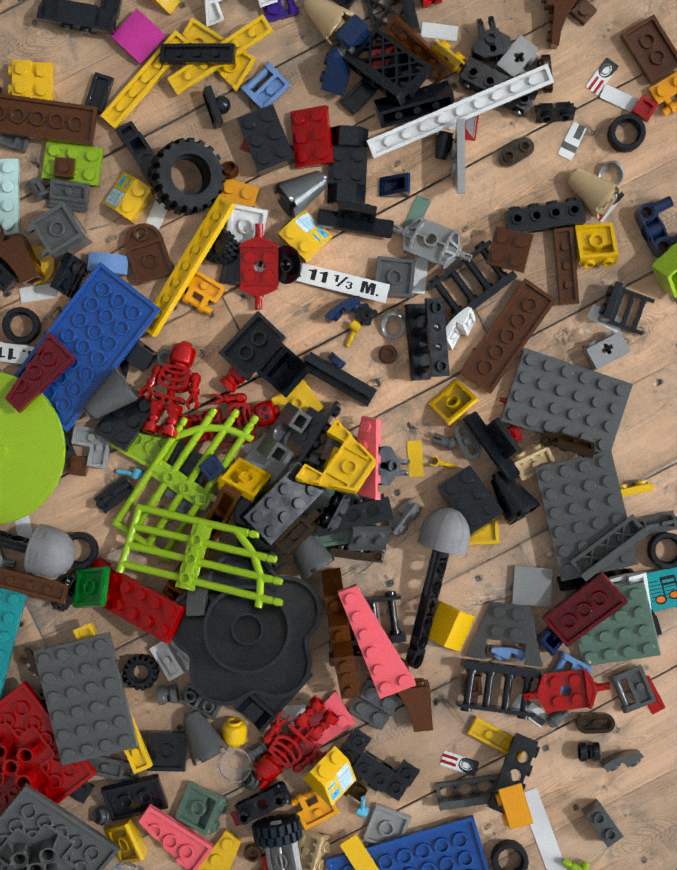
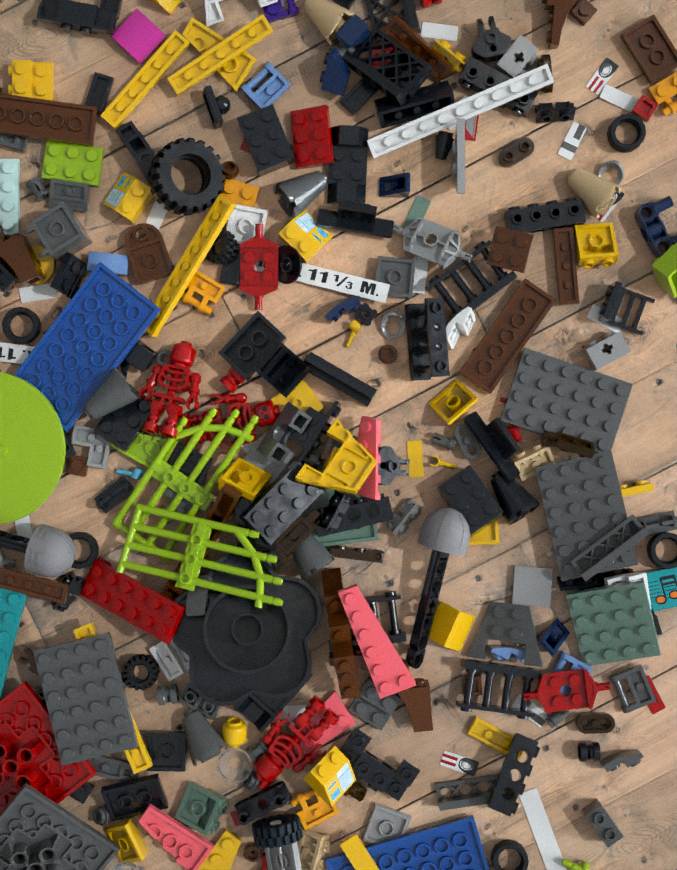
dark red wing [5,332,77,413] -> none
reddish brown plate [54,157,76,179] -> none
green plate [73,567,110,608] -> none
black tile [159,43,236,65] -> none
dark blue tile [198,454,226,481] -> none
dark blue tile [328,351,347,369] -> none
dark grey plate [347,526,391,551] -> none
medium azure hand [356,796,369,819] -> none
light orange brick [495,783,534,830] -> none
dark red tile [542,571,628,647] -> none

